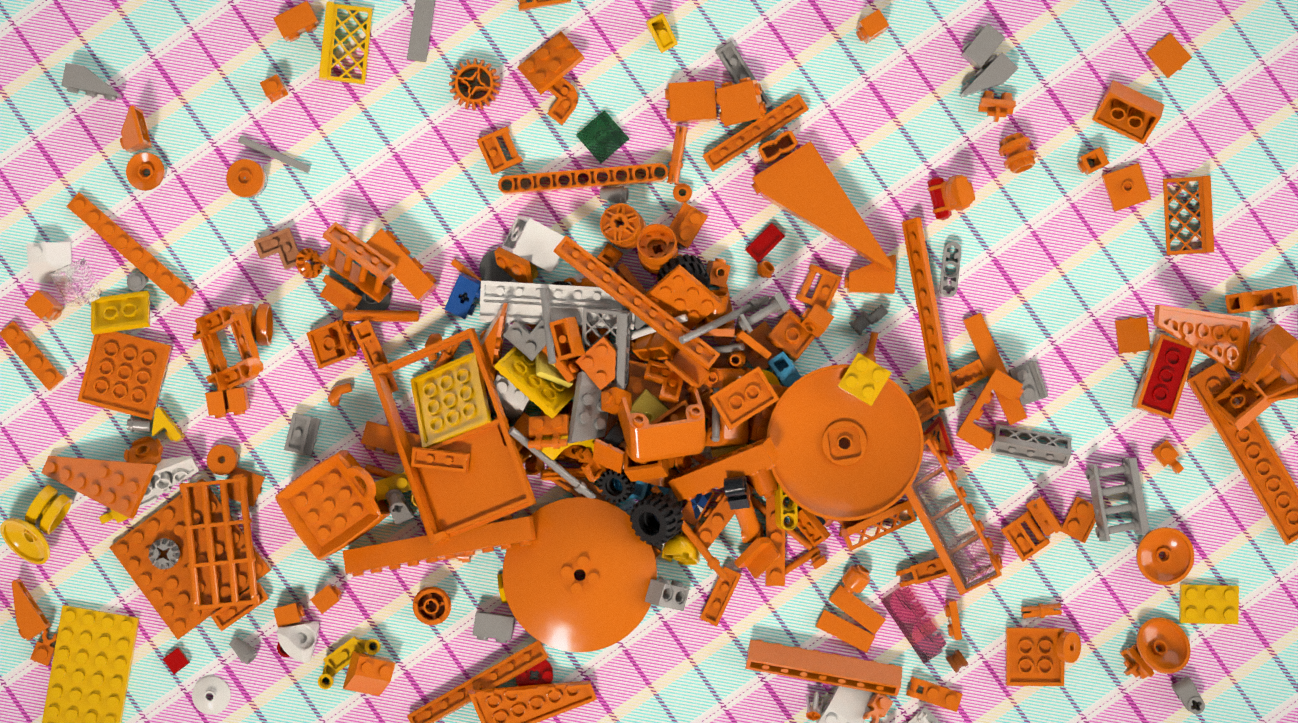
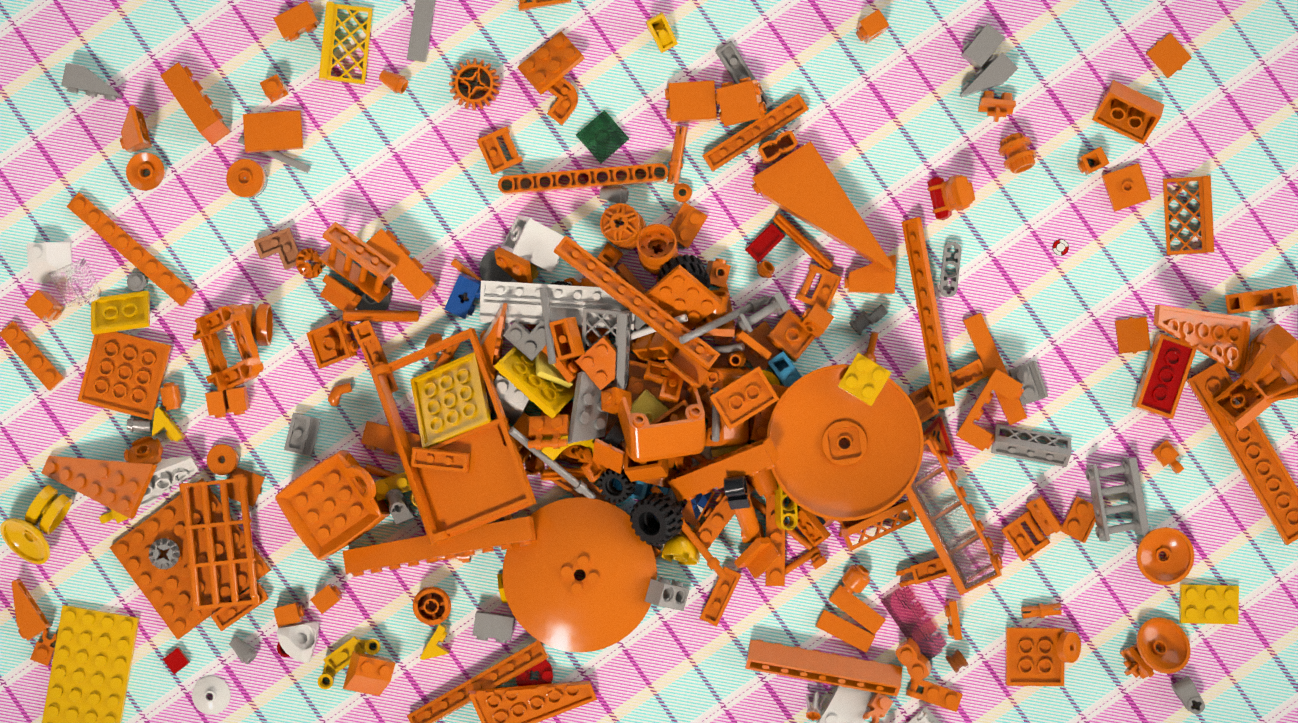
none -> orange wedge [160,62,231,145]
none -> orange brick [160,382,182,411]
none -> orange tile [243,110,304,153]
none -> orange cone [379,70,409,94]
none -> yellow slope [420,623,451,660]
none -> orange axle [773,214,833,271]
none -> orange brick [896,638,932,682]
none -> sticker [1052,239,1069,256]

